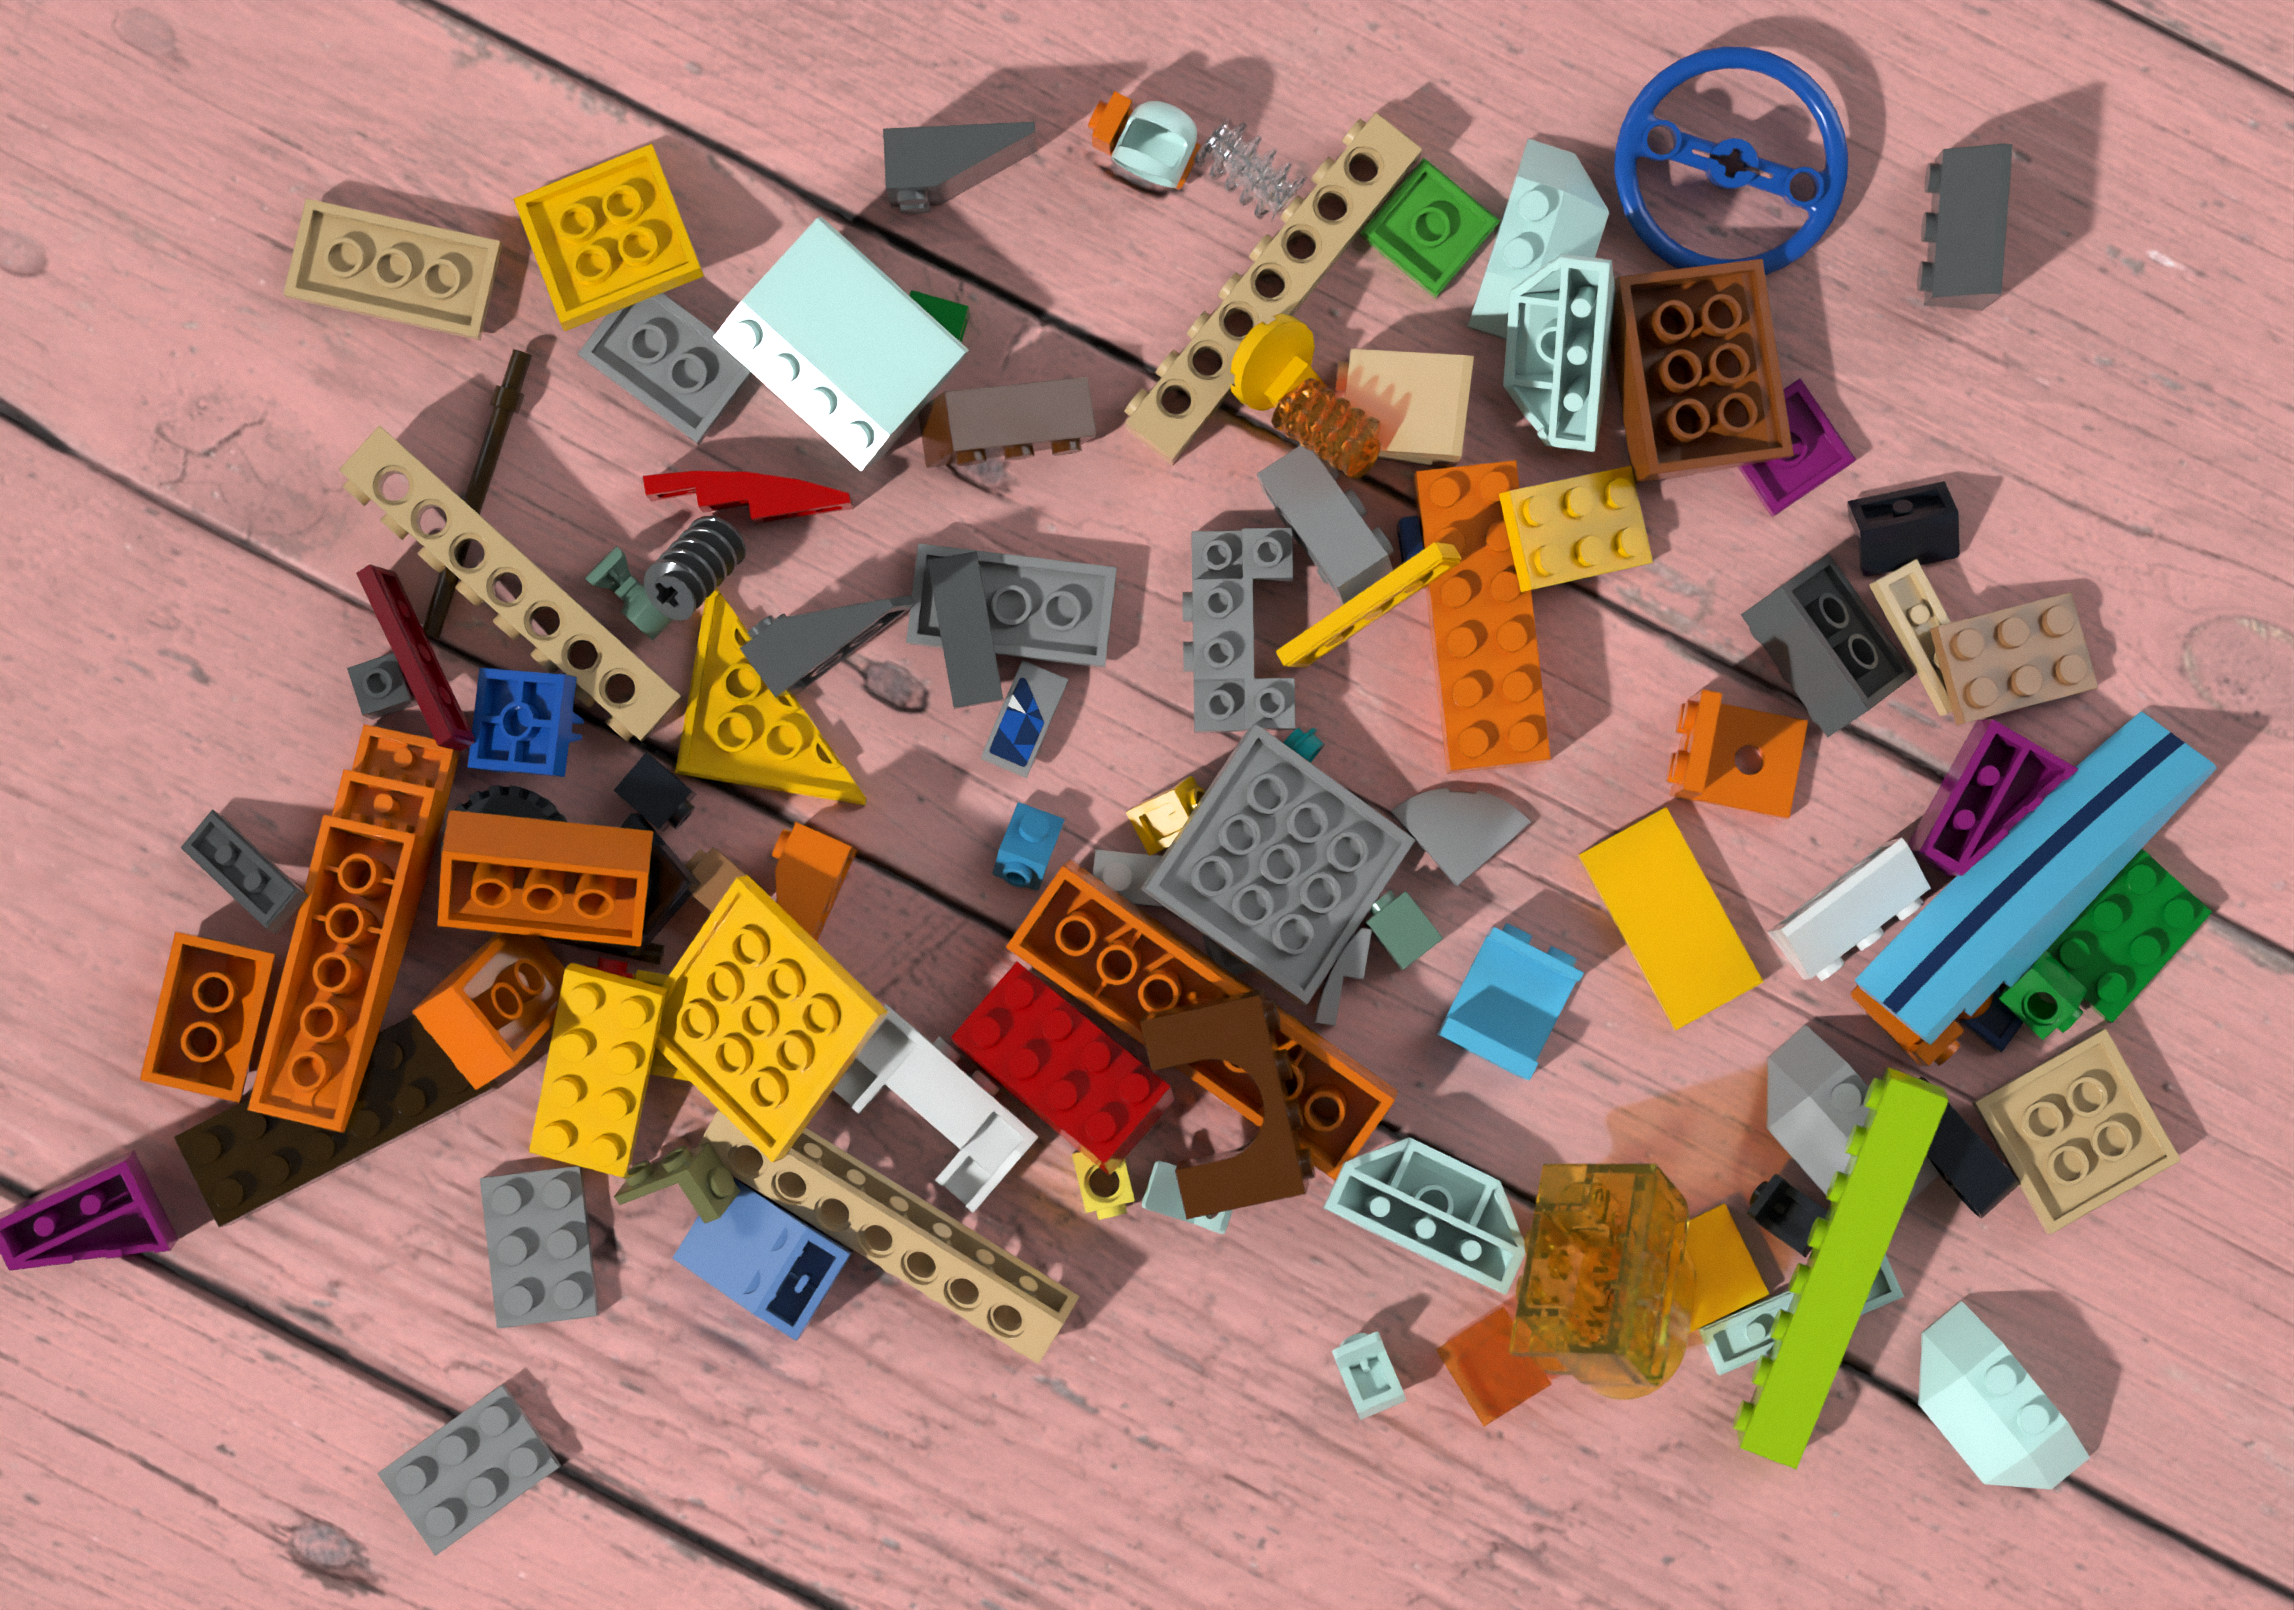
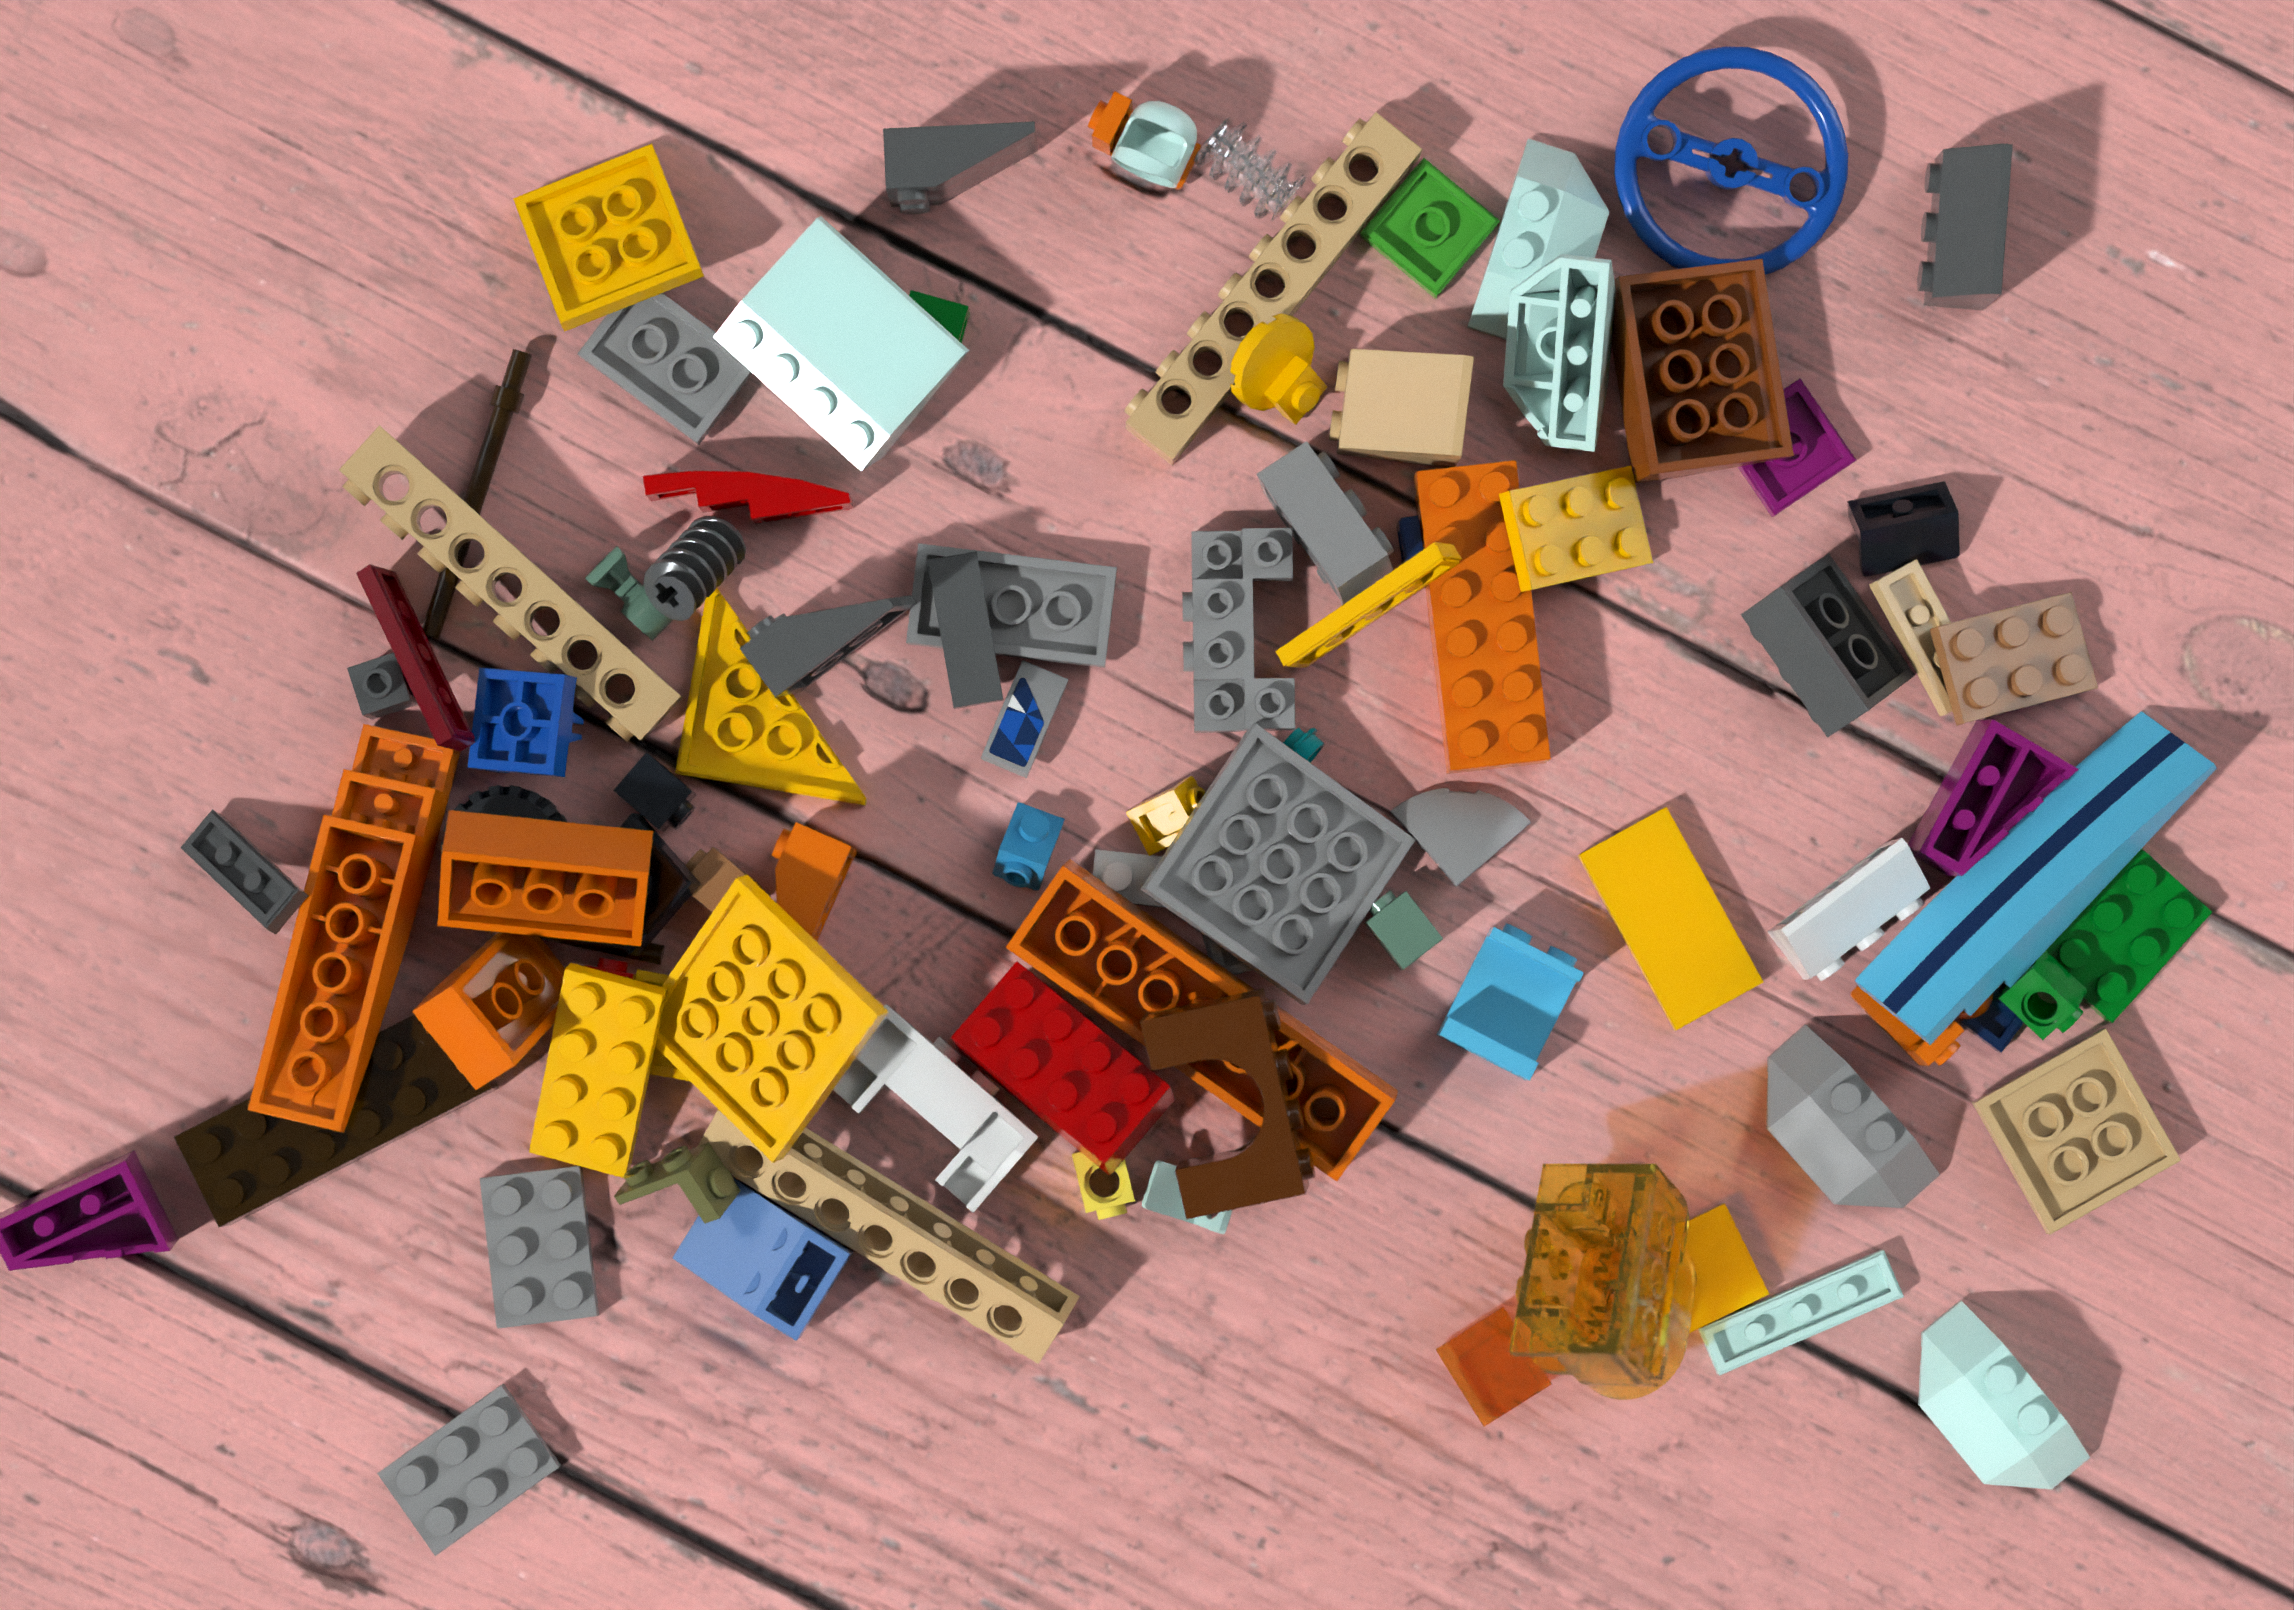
orange slope [140,932,276,1103] -> none
tan plate [283,198,503,341] -> none
wedge [918,377,1097,468] -> none
clear orange piece [1271,378,1381,479] -> none
light grey slope [1314,928,1372,1026] -> none
light aqua wedge [1323,1137,1527,1295] -> none
light aqua bracket [1332,1332,1407,1420] -> none
orange bracket [1666,689,1808,819] -> none
lime brick [1733,1067,1949,1469] -> none
black bracket [1747,1173,1828,1258] -> none
black beam [1919,1076,2019,1219] -> none

